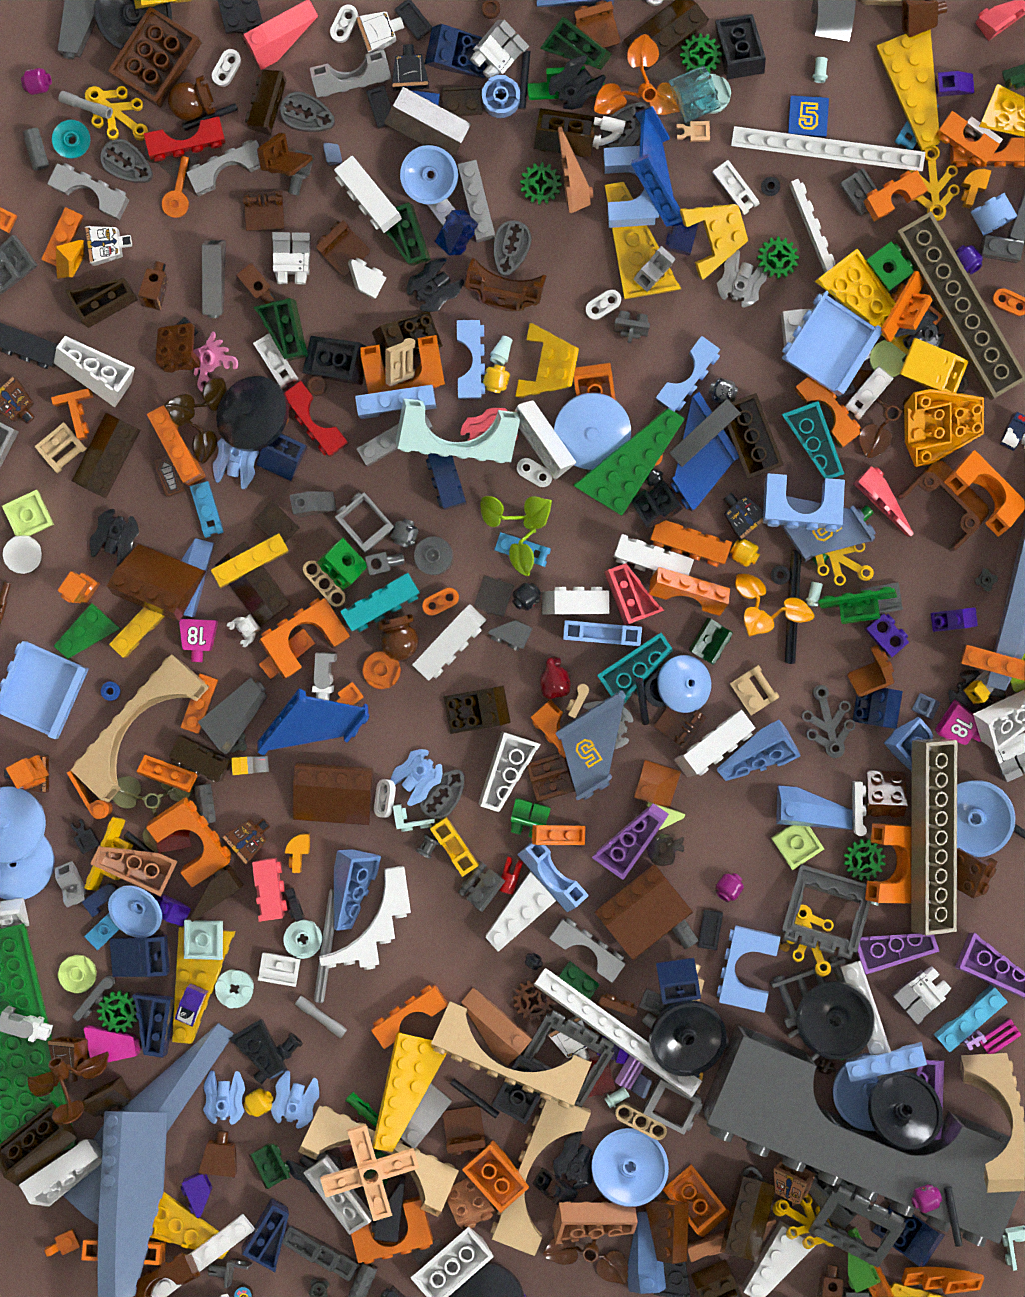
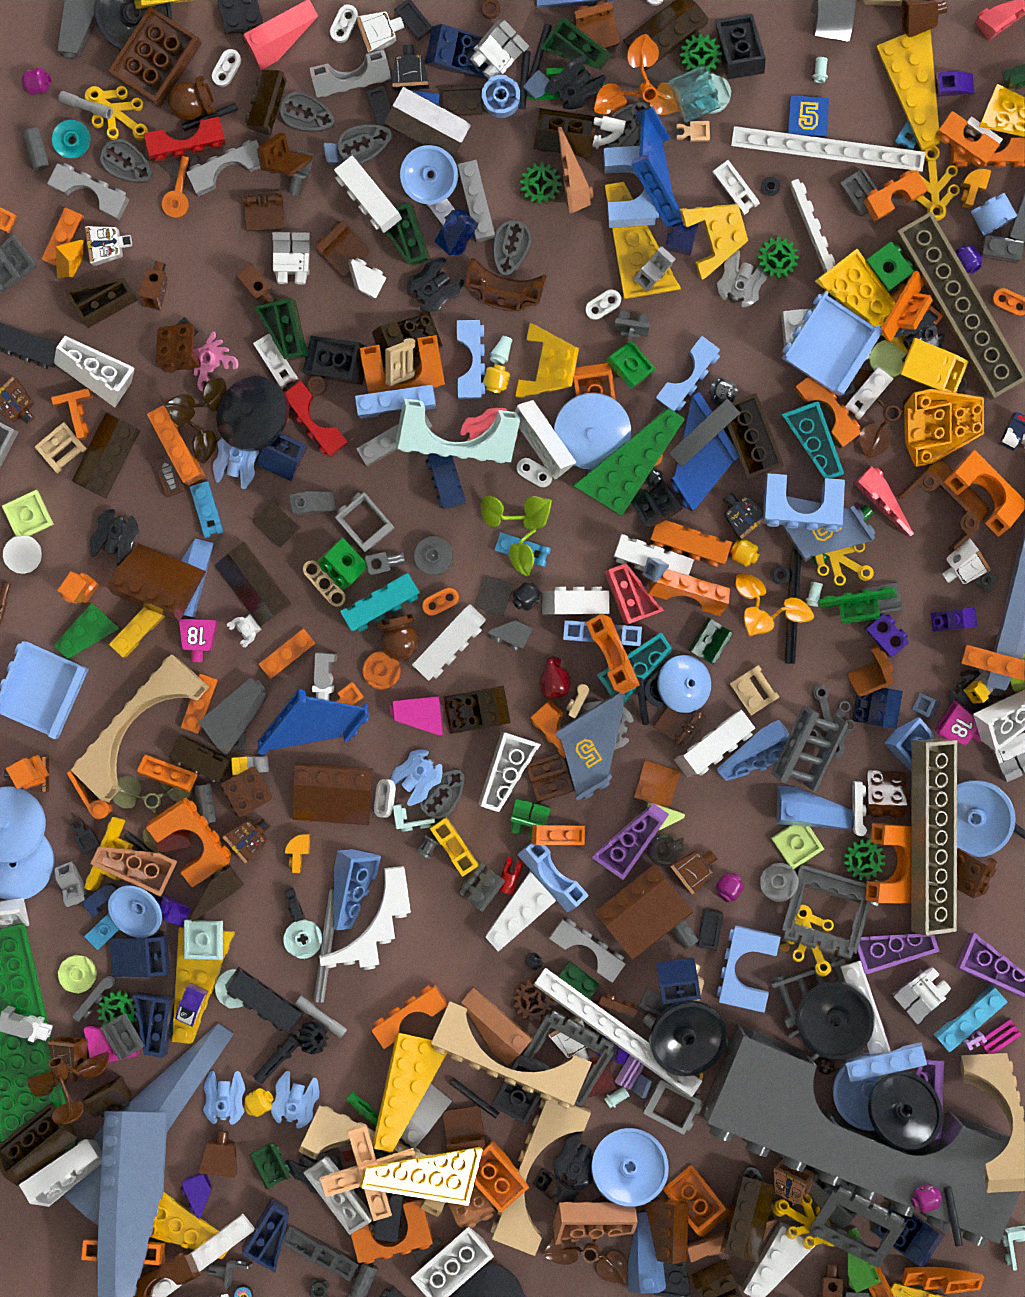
orange plate [44,1228,81,1257] -> none
blue plate [101,682,120,701] -> none
dark grey slope [202,240,226,318] -> none
yellow arch [211,534,289,589] -> none
black wing [229,1019,288,1080] -> none
coral wedge [252,857,288,922] -> none
white plate [258,952,301,987] -> none
orange arch [259,598,350,679] -> none
dark grey head [391,518,419,548] -> none
tan beam [615,1101,667,1140] -> none
none -> dark grey plate [101,1013,145,1061]
none -> reddish brown bracket [221,767,272,817]
none -> black brick [225,967,302,1033]
none -> black gear [296,1021,329,1055]
none -> dark grey piece [338,124,393,164]
none -> wing [359,1147,482,1205]
none -> dark pink slope [390,696,443,735]
none -> sand blue slope [523,70,550,99]
none -> black bar [528,23,552,79]
none -> orange arch [586,614,640,694]
none -> green plate [606,341,656,390]
none -> sand blue slope [642,557,669,582]
none -> reddish brown torso [669,850,718,895]
none -> light grey tile [760,863,798,902]
none -> dark grey fence [771,705,848,792]
none -> white torso [942,538,991,584]

